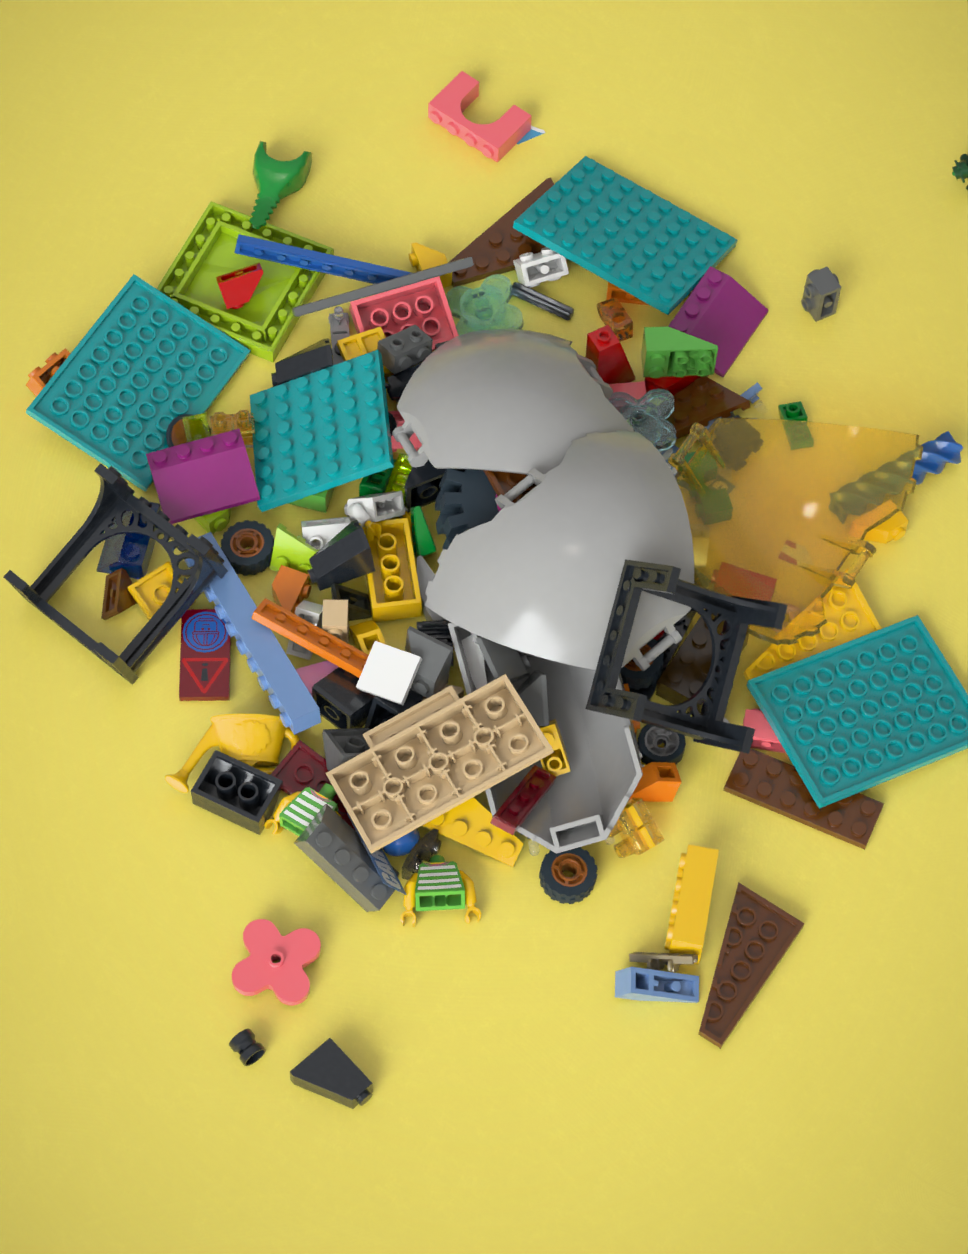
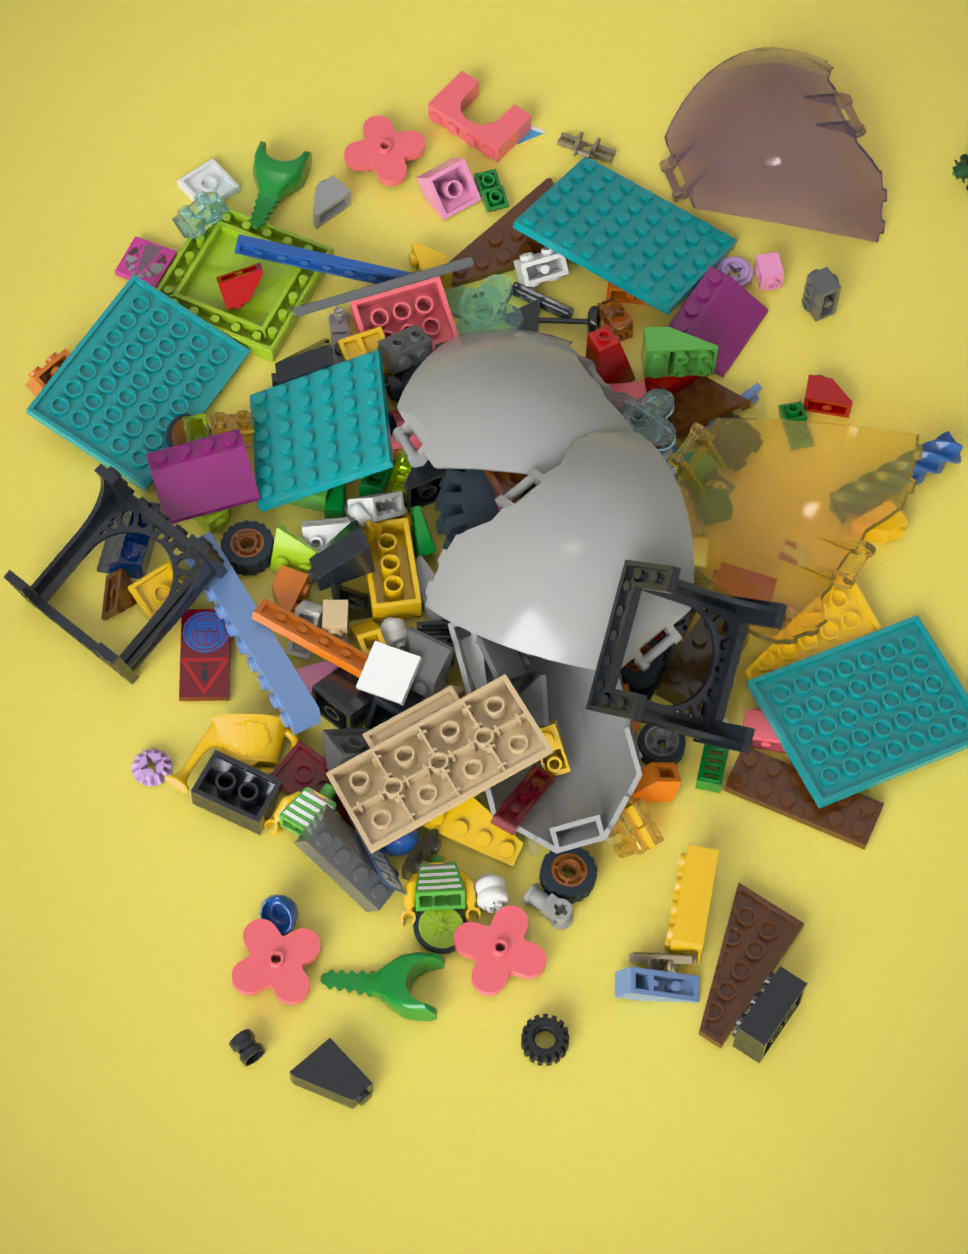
none -> dark pink tile [115,236,177,289]
none -> lavender gear [131,747,173,786]
none -> clear light blue brick [172,191,229,239]
none -> white tile [177,158,241,213]
none -> blue hair [260,894,299,935]
none -> light grey slope [313,175,351,229]
none -> green animal [321,952,446,1021]
none -> green slope [324,483,346,519]
none -> coral plant [344,116,426,186]
none -> white piece [379,617,408,651]
none -> lime wheel [413,909,467,954]
none -> bright pink slope [416,158,482,220]
none -> coral plant [454,906,547,996]
none -> green slope [473,169,509,212]
none -> white piece [474,873,509,913]
none -> black piece [500,297,601,333]
none -> black tyre [521,1014,569,1066]
none -> light grey connector [523,883,573,930]
none -> dark tan piece [557,131,616,163]
none -> windscreen [659,47,887,242]
none -> green slope [695,744,729,793]
none -> lavender gear [717,256,753,288]
none -> black brick [732,966,807,1063]
none -> bright pink brick [754,252,785,290]
none -> red slope [803,374,852,418]

